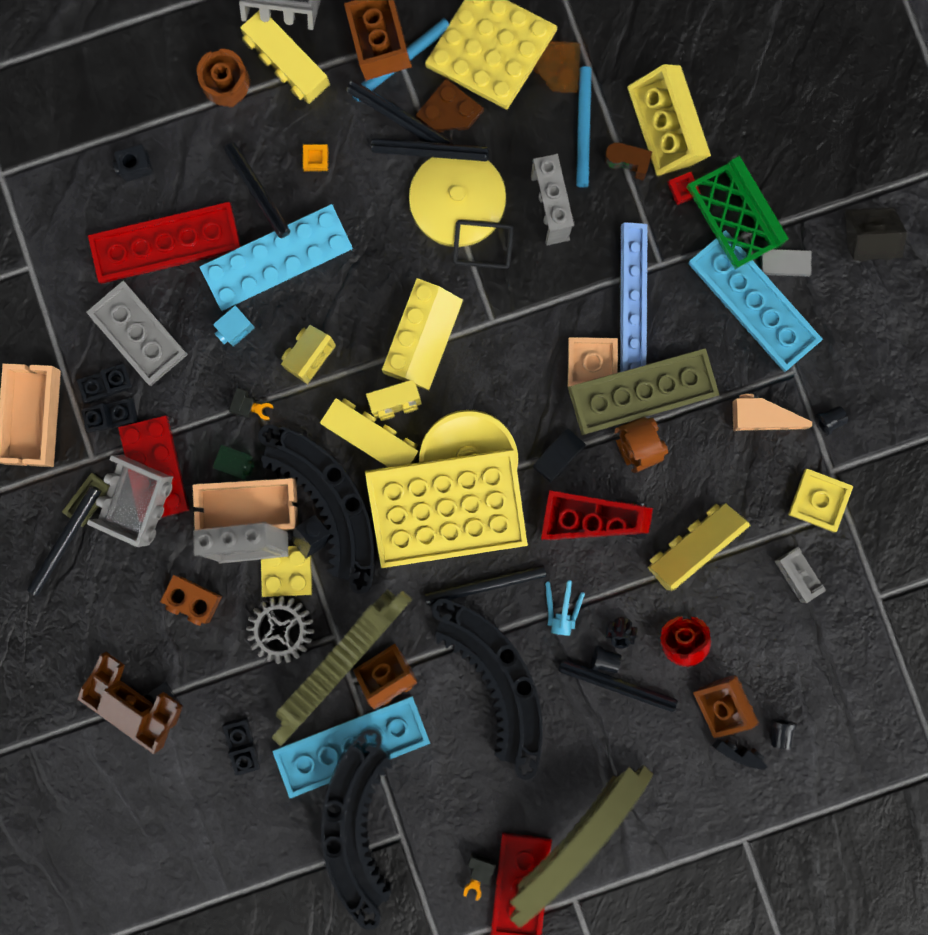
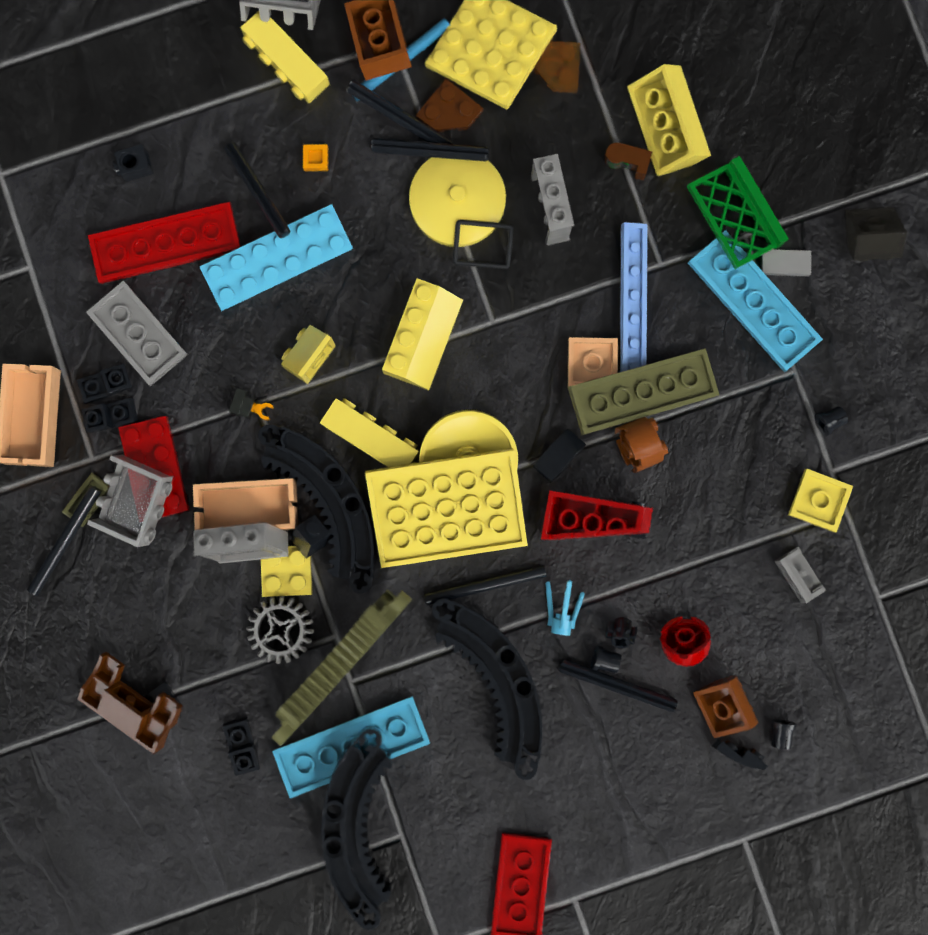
dark orange brick [160,575,222,626] -> none
dark orange brick [197,49,250,107] -> none
medium azure brick [213,306,255,347] -> none
clear green brick [213,445,254,479] -> none
dark orange brick [353,644,418,710] -> none
light yellow piece [366,379,422,421] -> none
pearl dark grey piece [463,852,495,901] -> none
olive gear [509,765,653,928] -> none
dark azure piece [576,66,591,187] -> none
light yellow slope [647,503,750,590] -> none
red plate [668,172,701,205] -> none
light nougat slope [732,394,812,431] -> none

